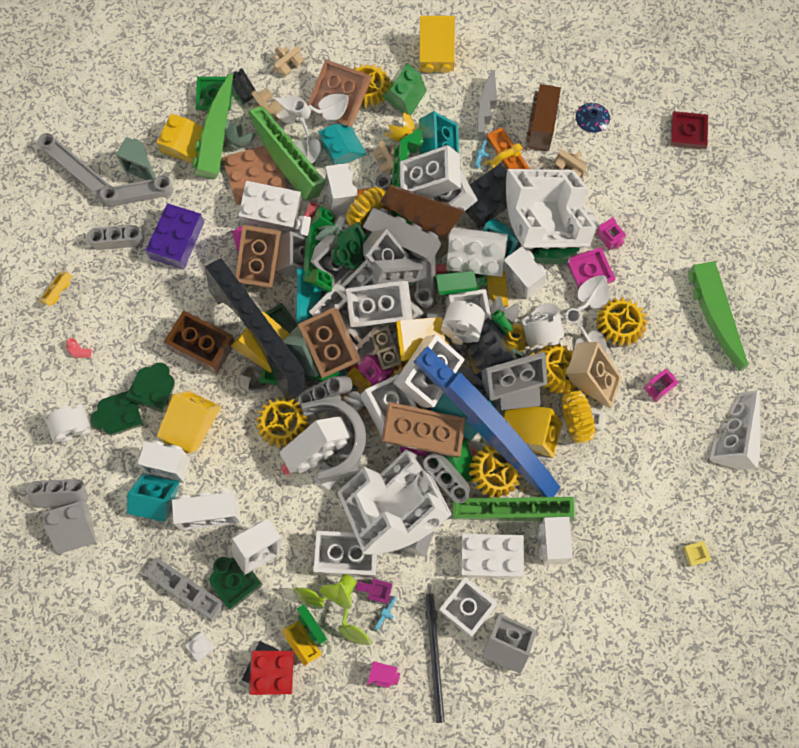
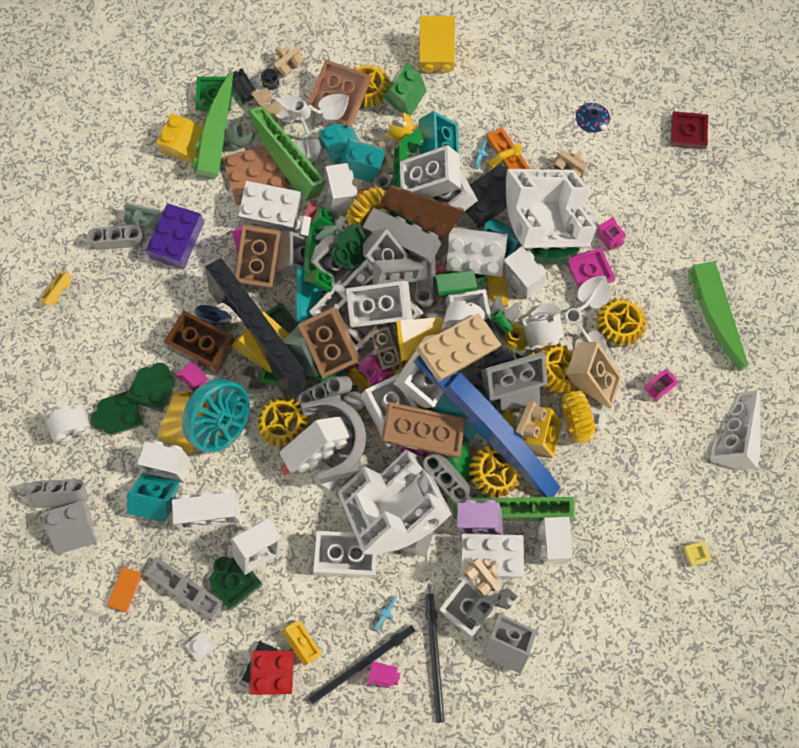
light grey piece [38,133,174,207] -> none
coral arm [66,338,92,358] -> none
sand green slope [116,137,156,180] -> none
lime plant [293,574,373,645] -> none
green plate [297,604,329,647] -> none
magenta plate [355,578,393,604] -> none
light grey slope [477,70,497,141] -> none
reddish brown brick [526,84,561,151] -> none
none -> orange tile [107,567,143,613]
none -> sand green hips [124,203,158,228]
none -> dark pink window [176,361,209,392]
none -> teal piece [182,378,250,453]
none -> dark blue dish [195,305,232,326]
none -> black wheel [261,69,280,90]
none -> black bar [308,624,416,705]
none -> teal slope [340,138,386,183]
none -> tan plate [415,313,501,382]
none -> lavender slope [457,500,503,535]
none -> tan hips [462,558,501,596]
none -> dark grey piece [464,589,518,626]
none -> tan hips [511,400,547,440]

